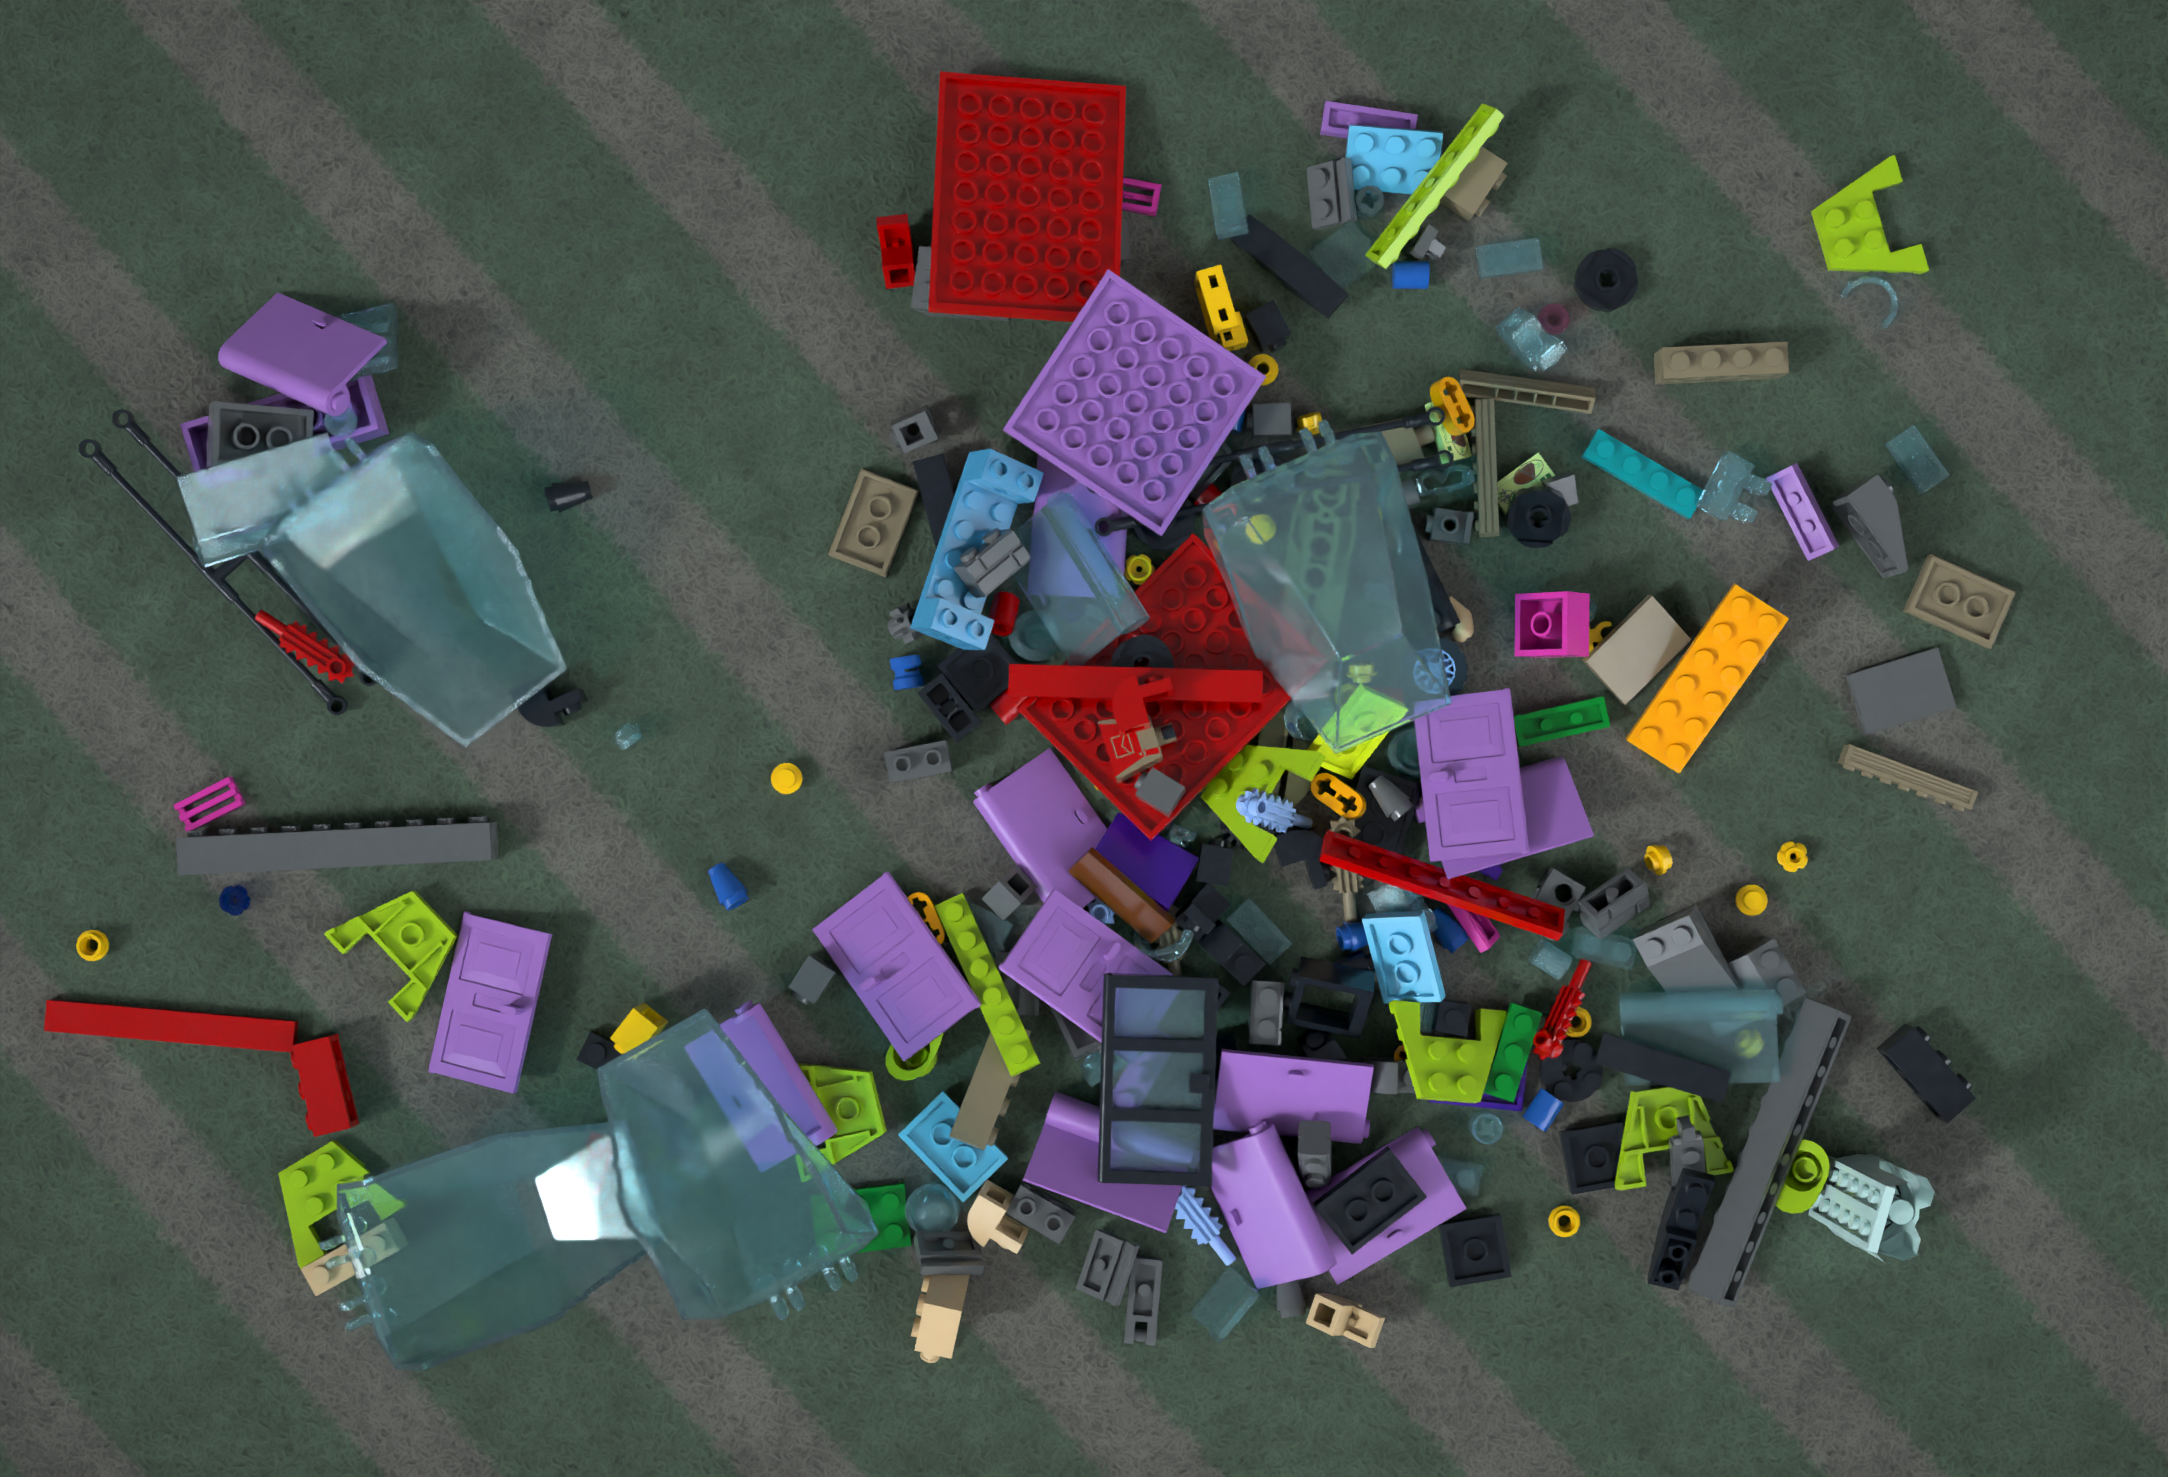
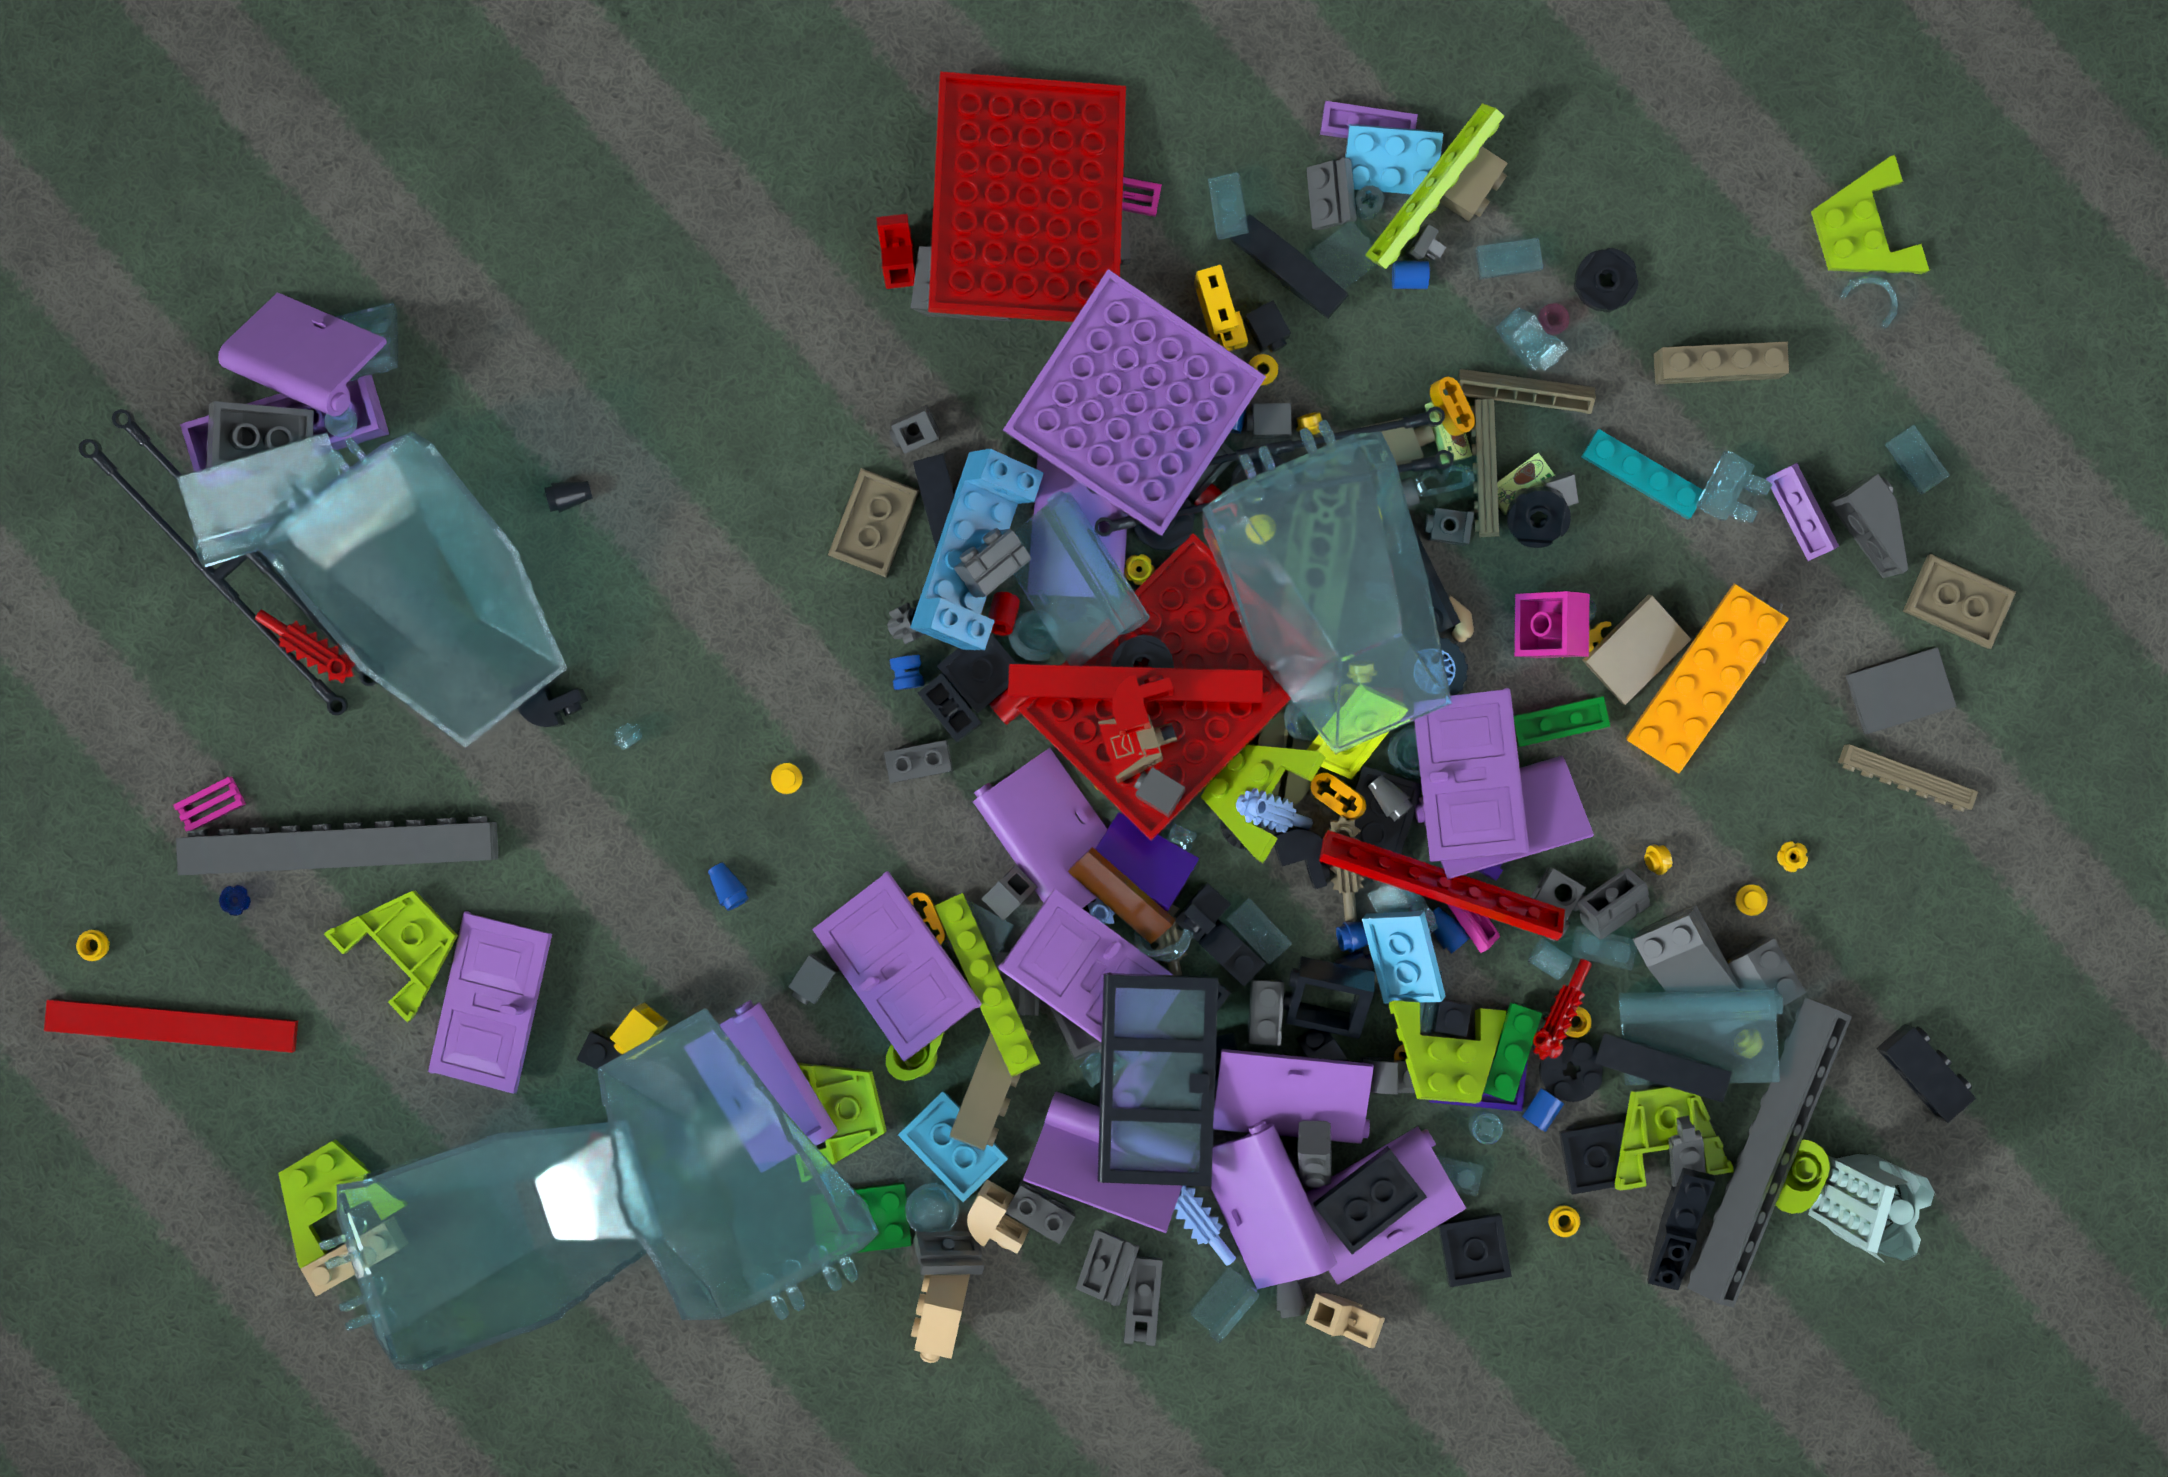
red brick [291,1033,359,1137] -> none
black brick [1195,838,1234,886] -> none

